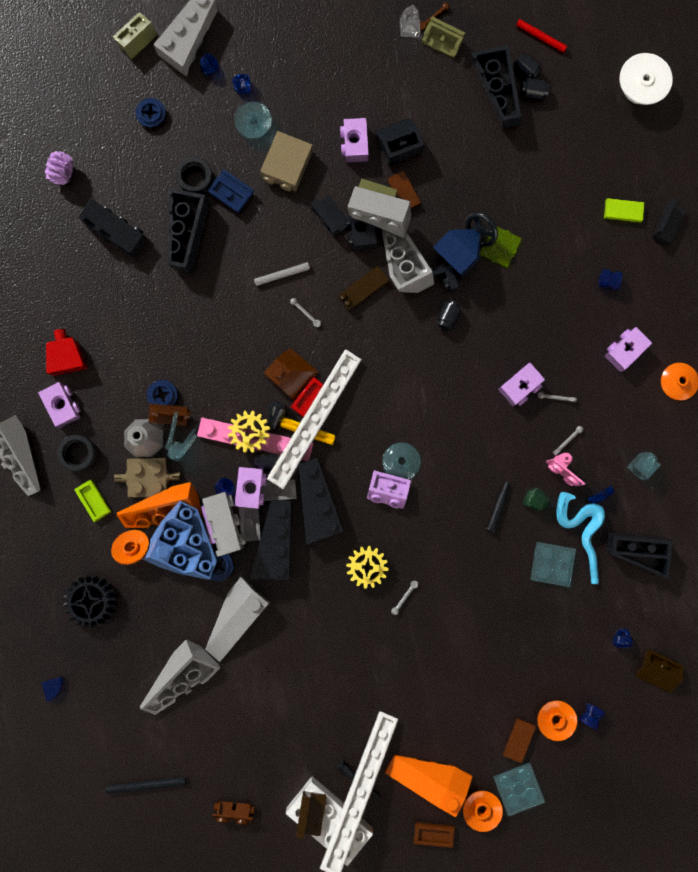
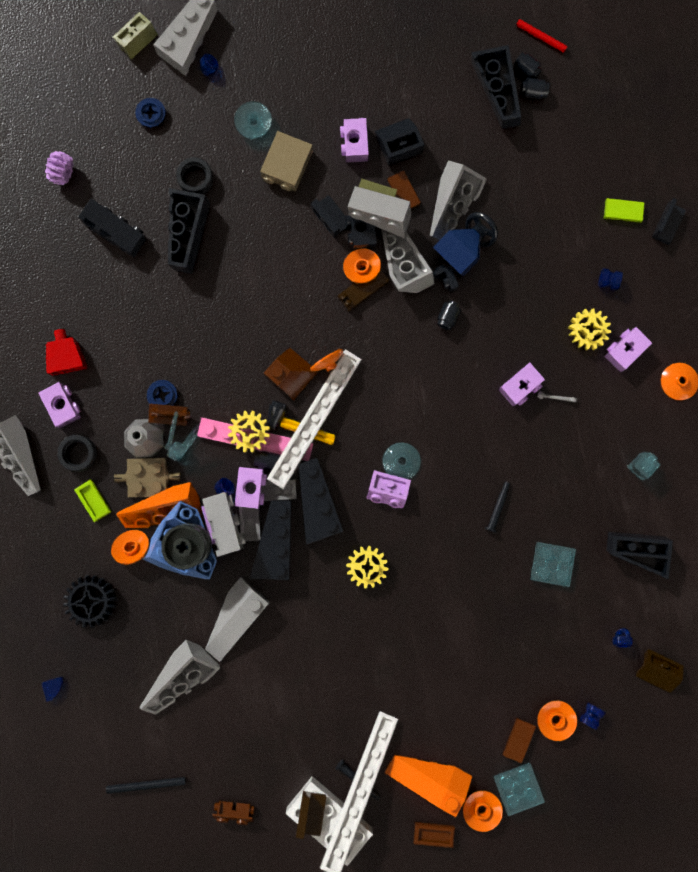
dark blue plate [207,169,254,214] -> none
dark blue gear [210,550,233,581] -> none
clear blue tile [231,74,251,94] -> none
light grey bar [254,262,310,286] -> none
light grey hinge [290,298,321,328] -> none
red tile [290,377,324,417] -> none
light grey hinge [391,581,418,615] -> none
clear plate [400,5,420,38] -> none
reddish brown hinge [418,3,450,31] -> none
olive hinge [421,16,465,58] -> none
clear neon green piece [480,227,521,268] -> none
clear green plate [523,487,550,512] -> none
bright pink hinge [546,453,585,486] -> none
light grey hinge [553,426,583,456] -> none
medium azure animal [557,492,605,584] -> none
clear blue tile [588,486,614,504] -> none
white piece [619,53,672,105] -> none
none -> pearl dark grey wheel [161,523,212,569]
none -> orange dish [310,349,344,372]
none -> orange dish [343,249,381,283]
none -> light grey wedge [430,161,487,240]
none -> light yellow gear [568,309,611,350]

